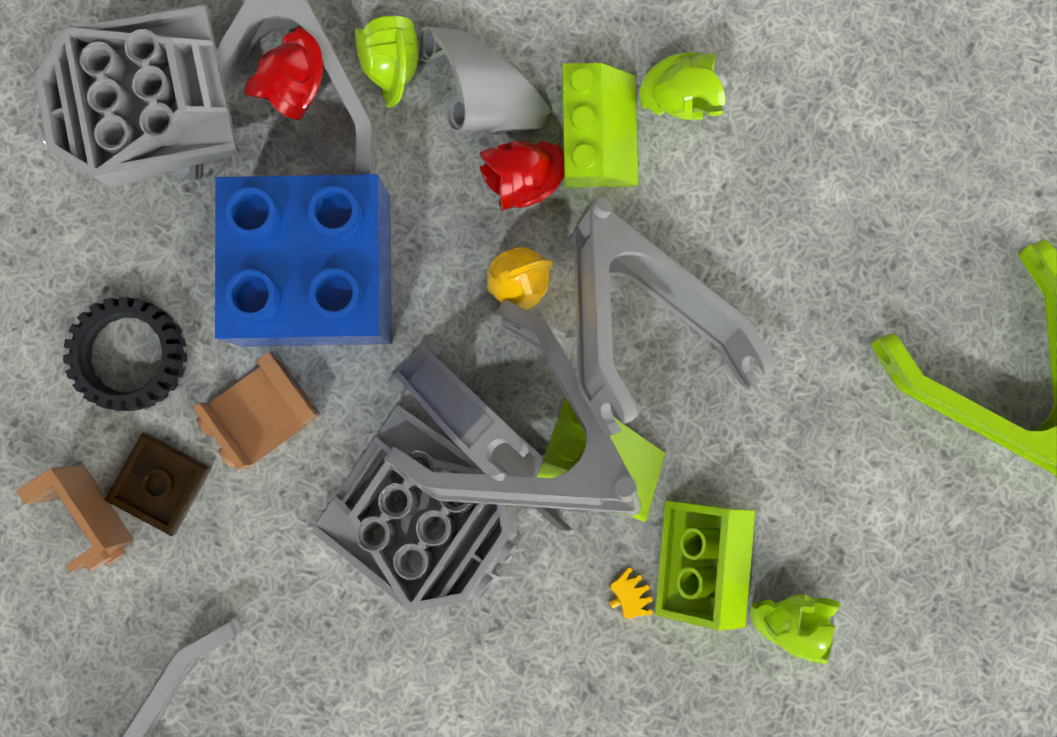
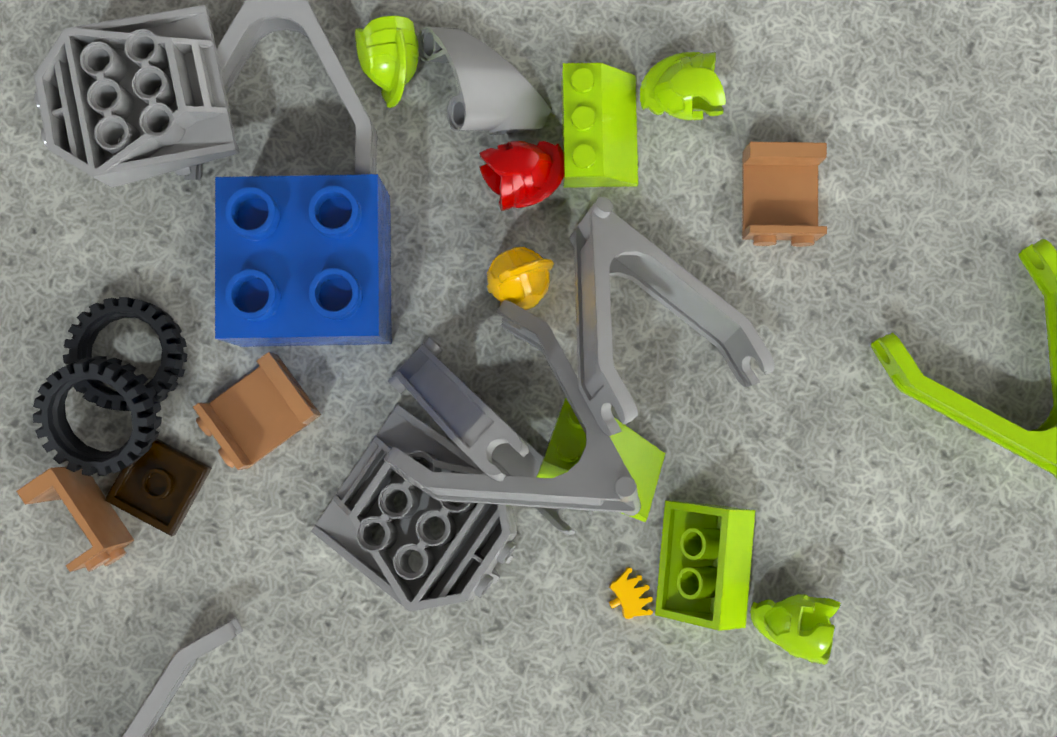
red helmet [244,27,323,121] -> none
none -> black tyre [33,356,162,476]
none -> medium nougat panel [742,142,827,247]

